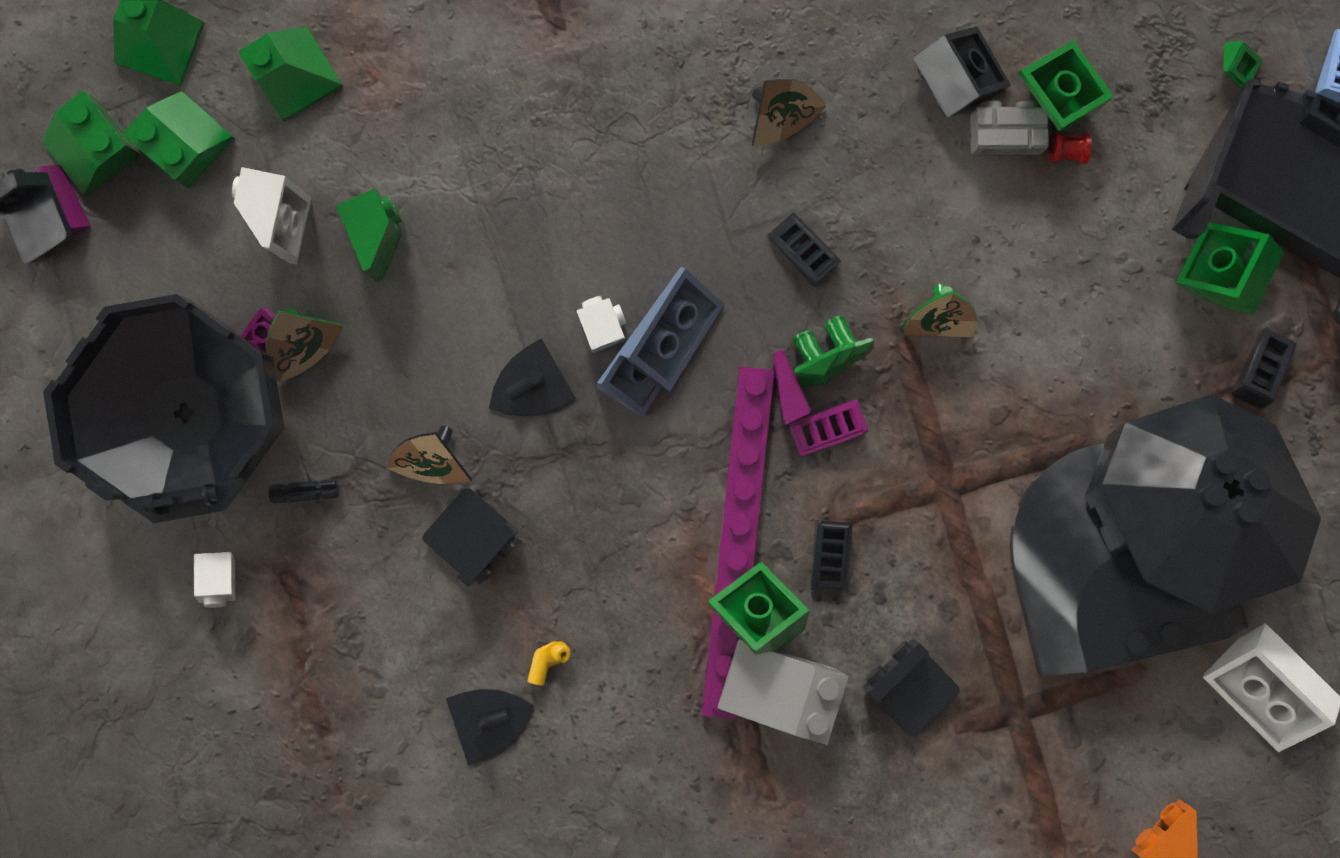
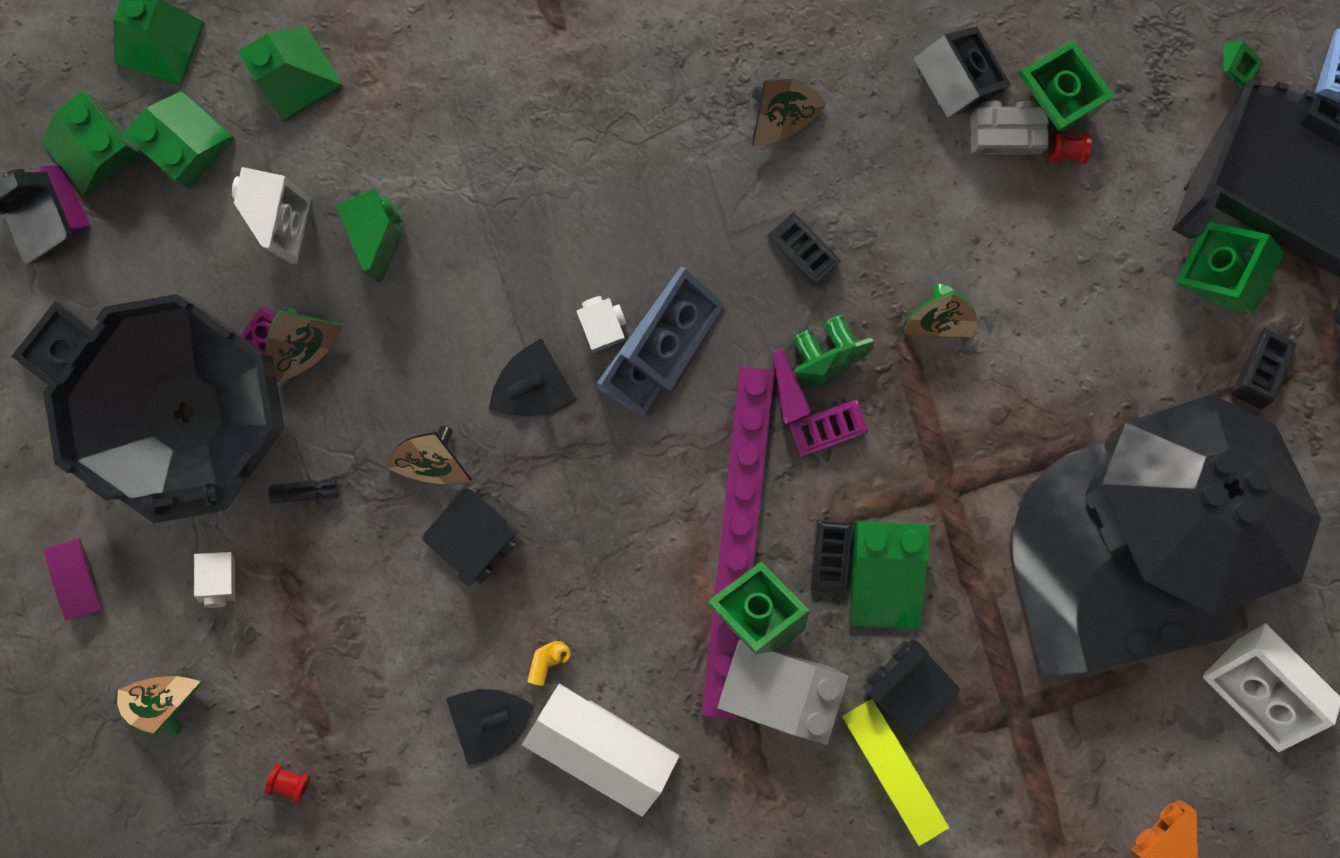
none -> black plate [11,301,93,385]
none -> magenta slope [43,538,102,621]
none -> shield [117,676,202,736]
none -> red bush [264,763,311,806]
none -> white slope [522,683,679,817]
none -> neon yellow slope [842,699,950,847]
none -> green slope [849,521,930,629]

